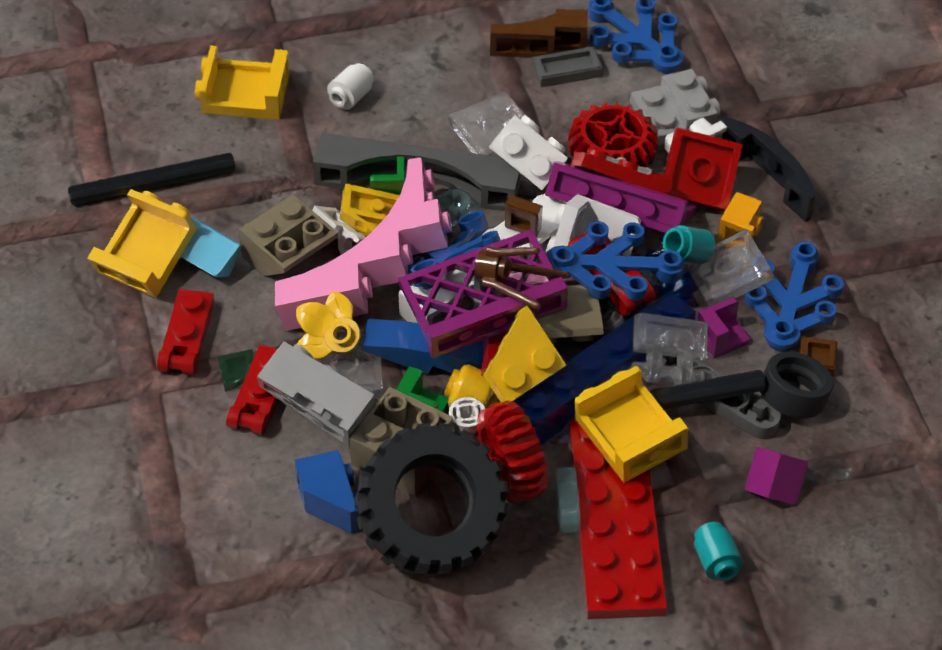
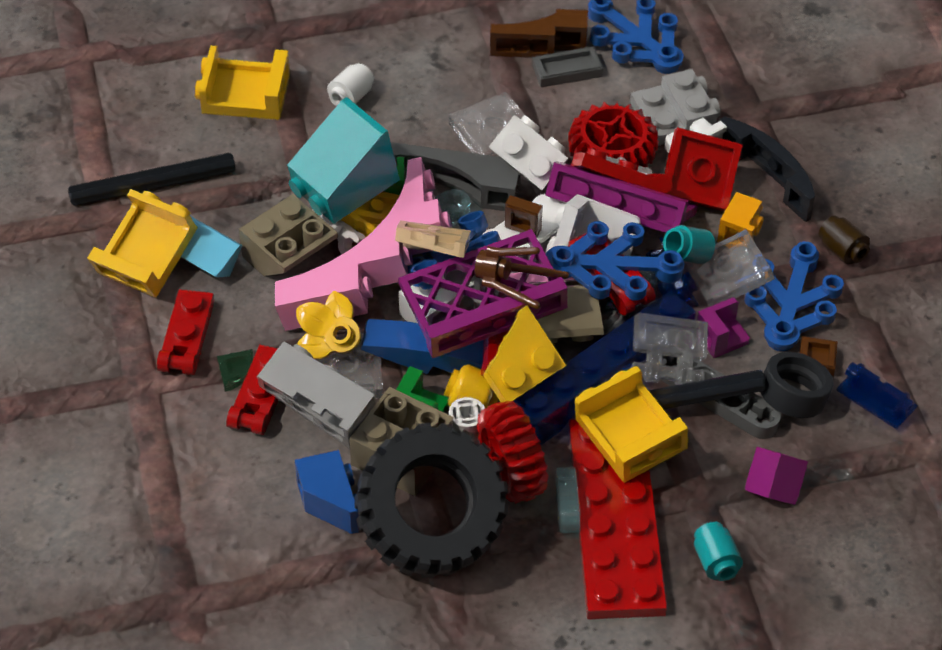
none -> teal slope [287,97,400,224]
none -> tan wing [395,220,471,258]
none -> dark brown brick [819,215,870,265]
none -> clear blue hinge [836,362,918,429]

